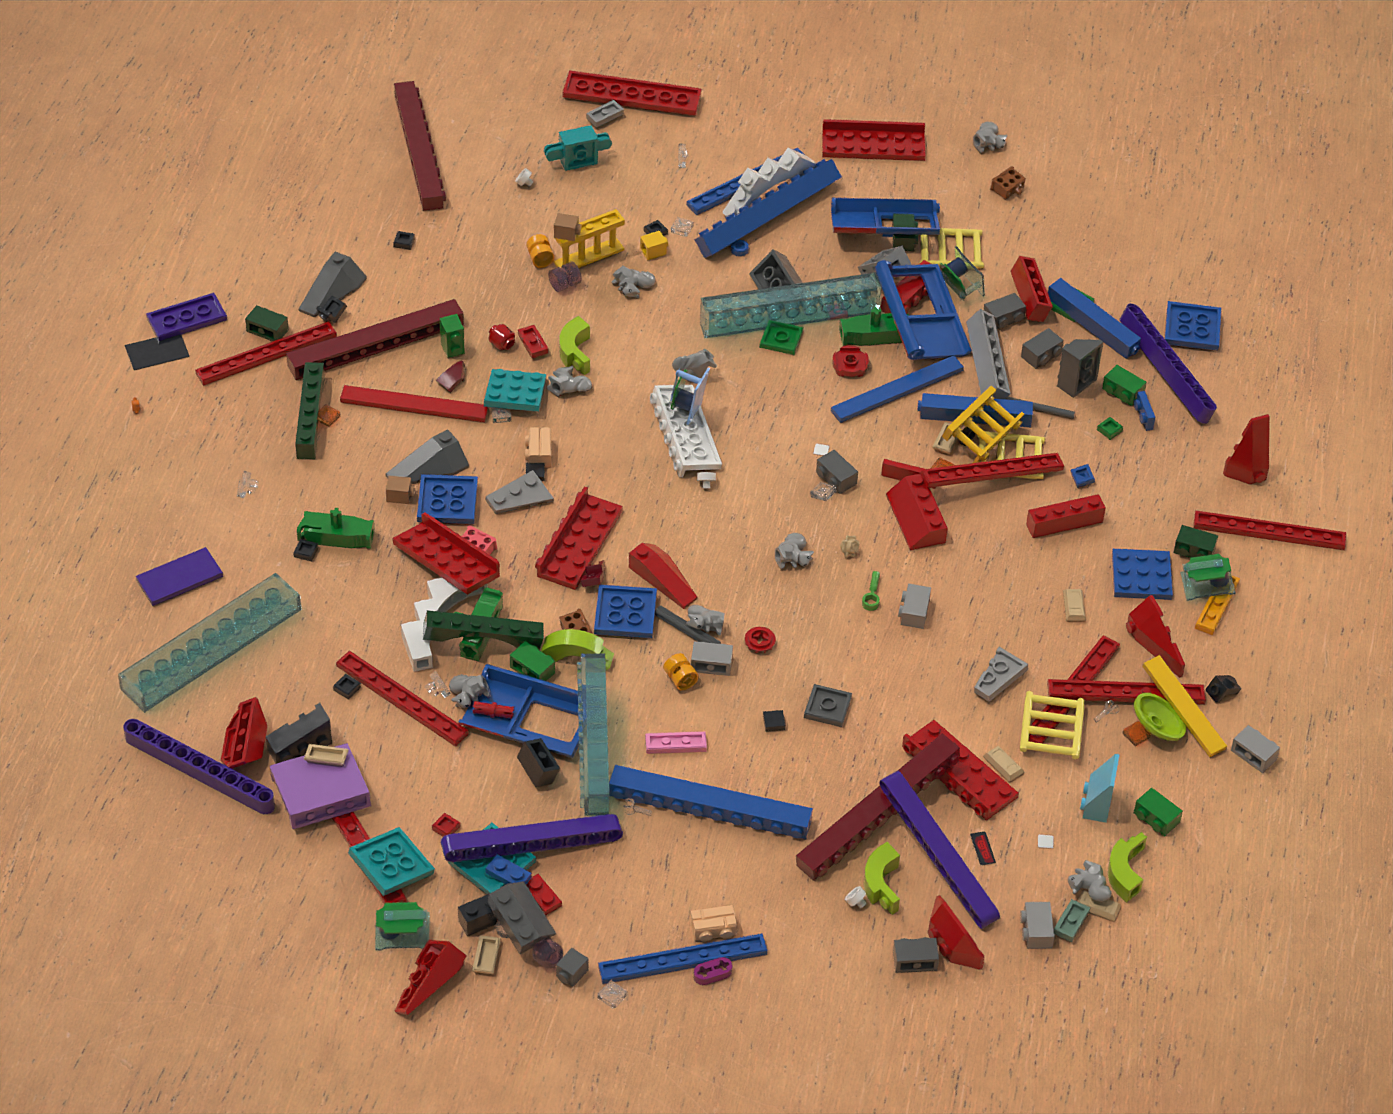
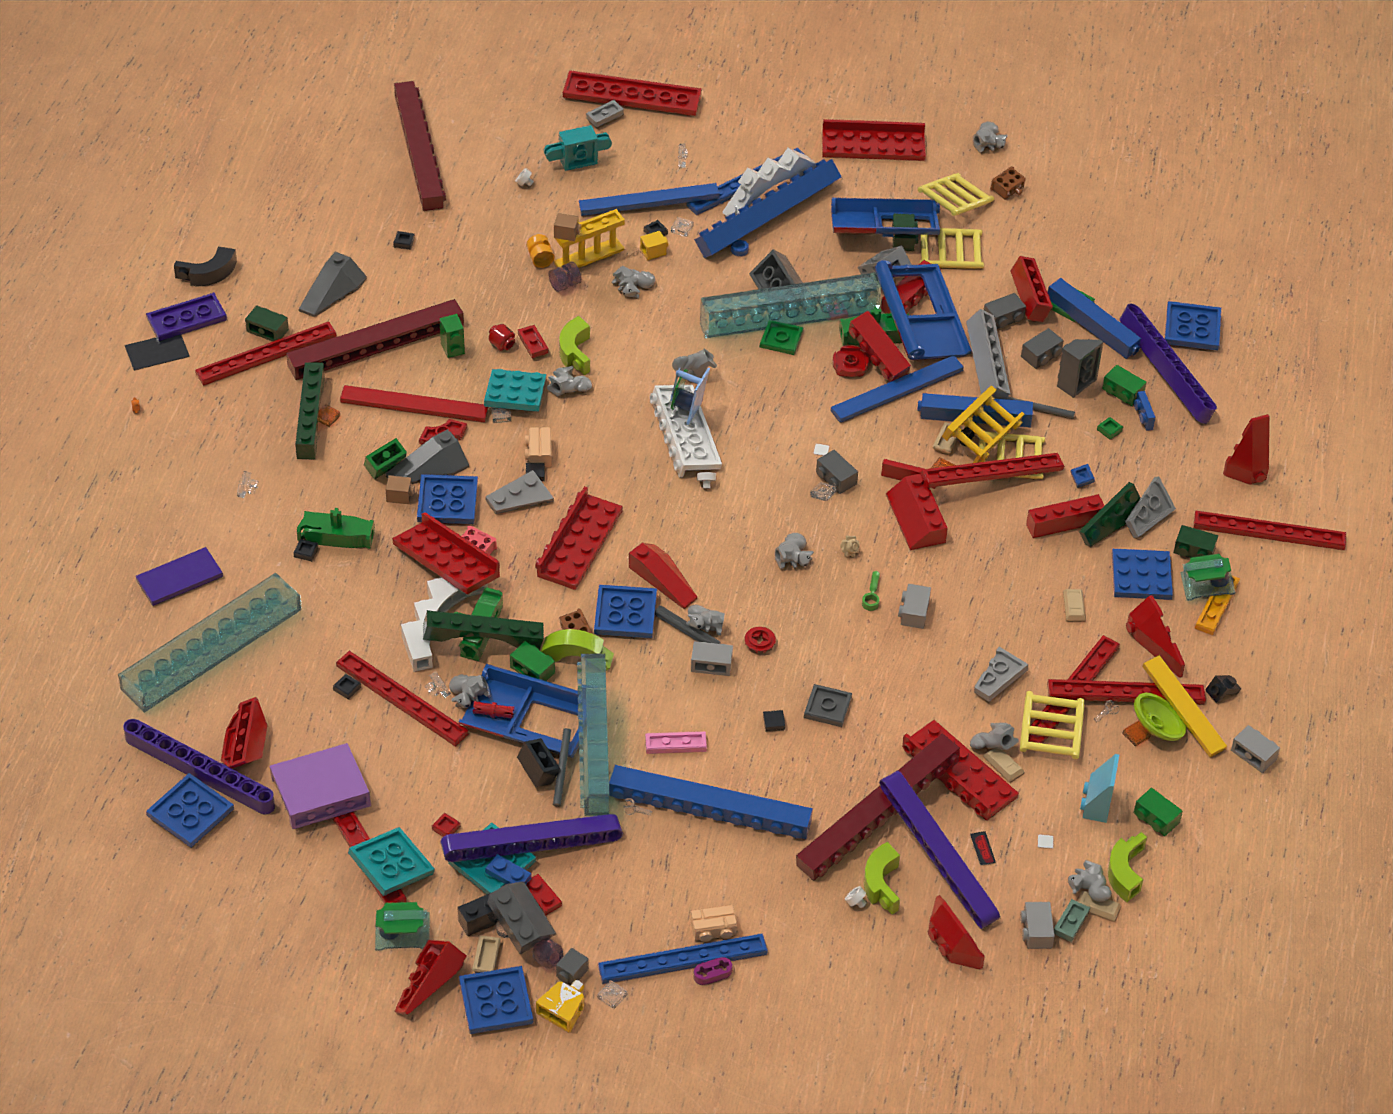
black wedge [266,702,332,764] -> none
tan tile [304,744,349,766] -> none
black bracket [316,296,347,323] -> none
dark red slope [436,360,465,393] -> none
dark red slope [581,560,605,587] -> none
light orange wheel [663,653,699,691] -> none
dark grey brick [893,937,939,973] -> none
piece [940,246,985,301] -> none
none -> blue plate [146,773,234,848]
none -> black arch [174,246,237,287]
none -> green brick [364,438,407,480]
none -> red tile [419,419,467,445]
none -> blue plate [459,966,533,1034]
none -> yellow torso [536,980,585,1033]
none -> dark grey bar [553,728,571,807]
none -> blue tile [579,183,719,216]
none -> red brick [849,311,911,382]
none -> light yellow bar [918,173,994,216]
none -> light grey animal [970,723,1019,750]
none -> dark green wing [1079,482,1141,547]
none -> light grey wing [1125,476,1176,538]

